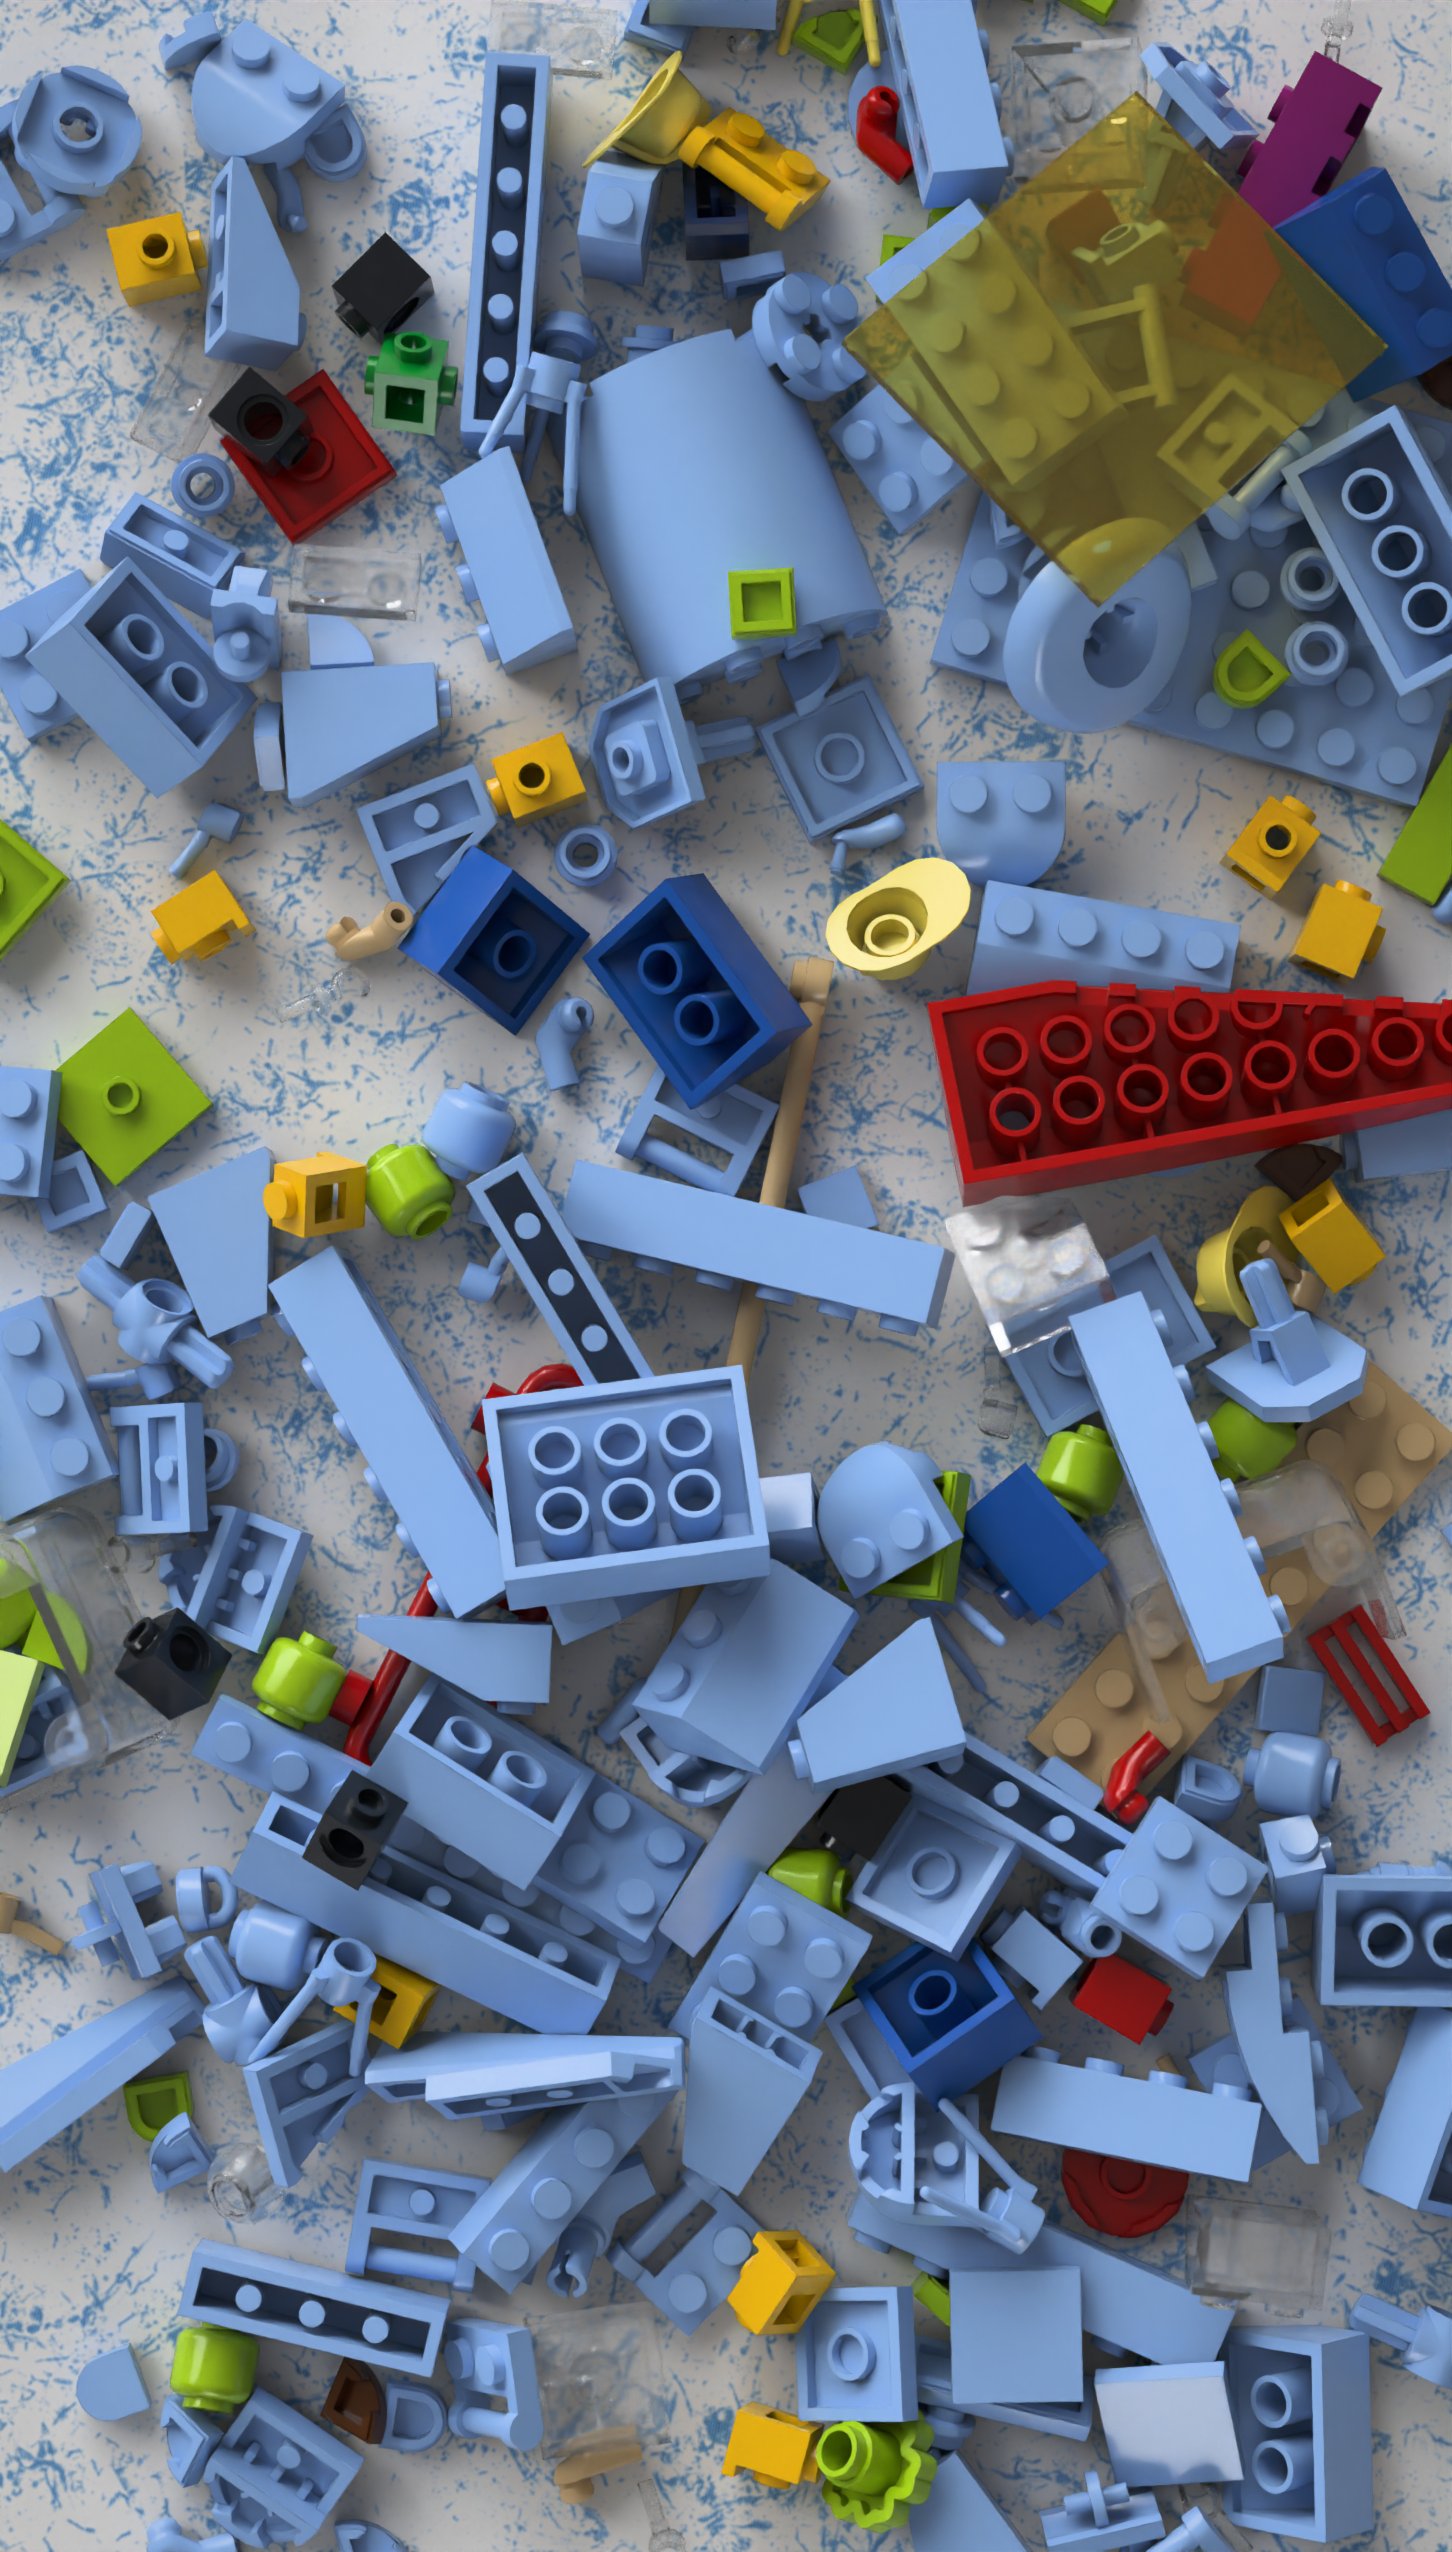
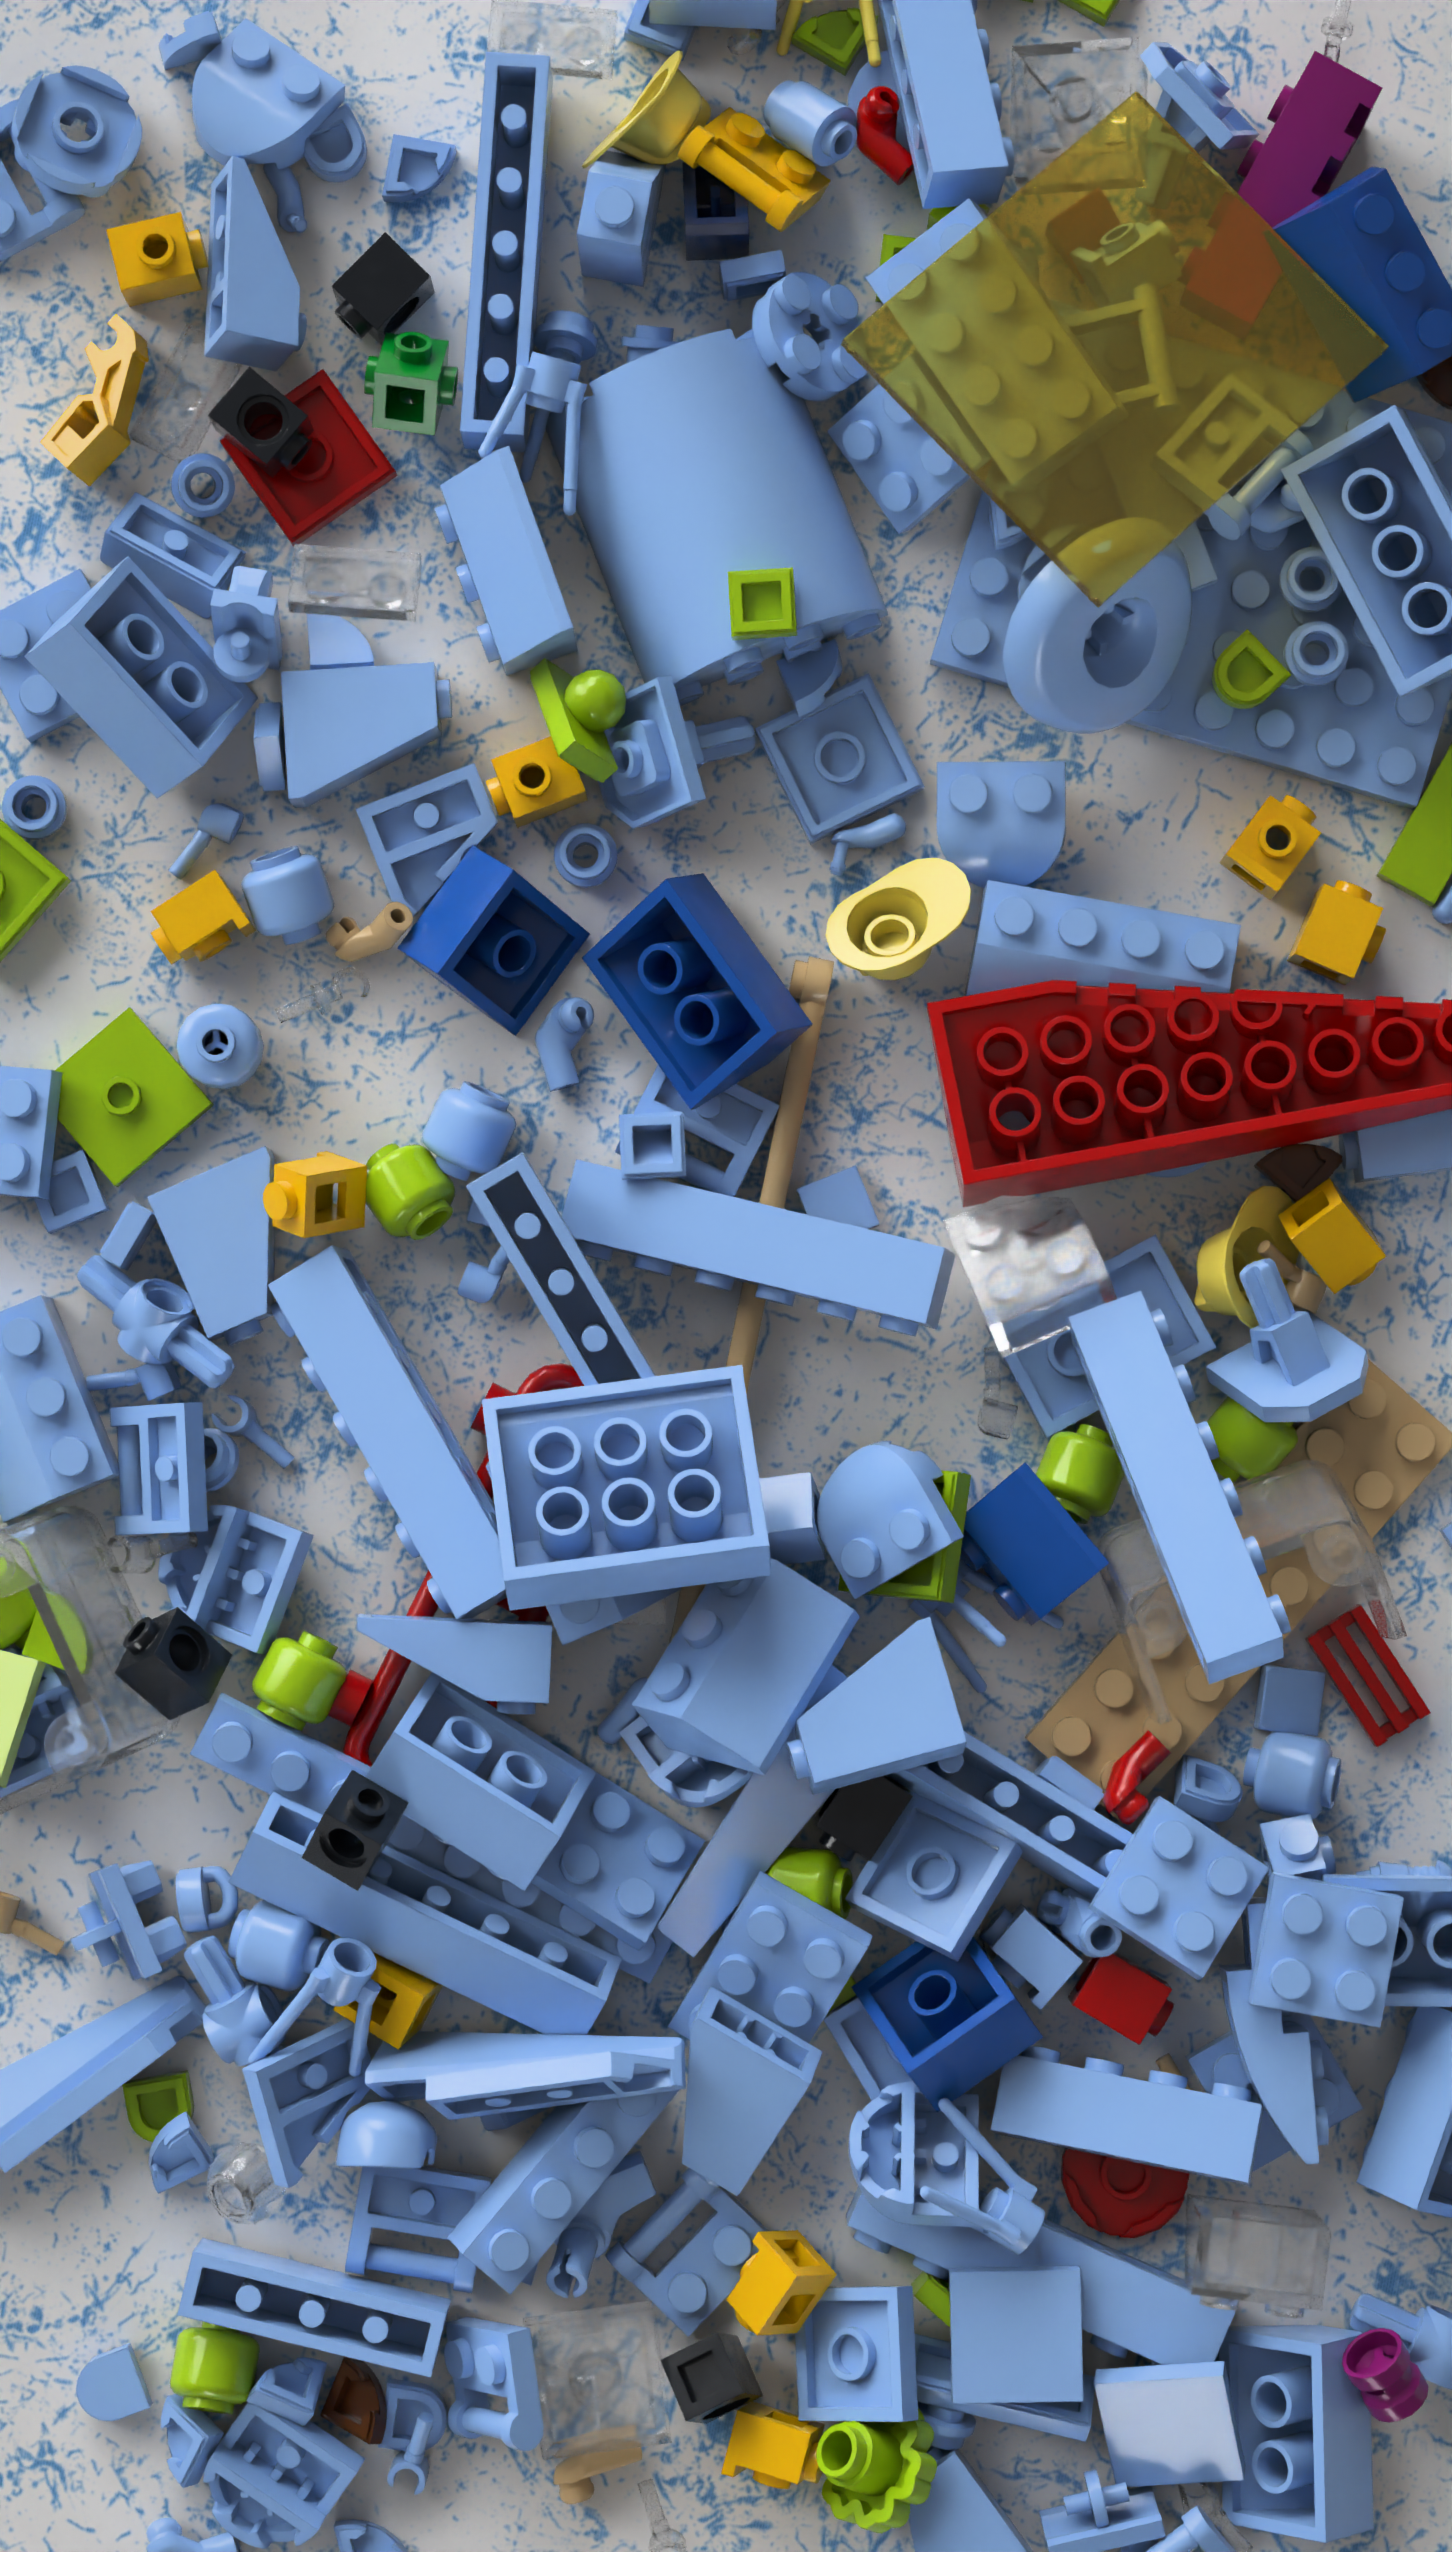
none -> light blue plate [2,775,67,840]
none -> yellow piece [40,314,149,487]
none -> light blue head [176,1003,264,1090]
none -> light blue hand [211,1395,294,1469]
none -> light blue head [241,846,334,945]
none -> light blue tile [246,2357,327,2426]
none -> light blue hair [336,2101,437,2169]
none -> light blue tile [382,134,457,203]
none -> light blue hand [387,2412,434,2495]
none -> lime tile [530,658,626,783]
none -> light blue slope [619,1112,686,1180]
none -> black brick [660,2332,763,2424]
none -> light blue brick [764,80,857,167]
none -> light blue plate [1248,1872,1404,2028]
none -> magenta wheel [1342,2328,1428,2423]

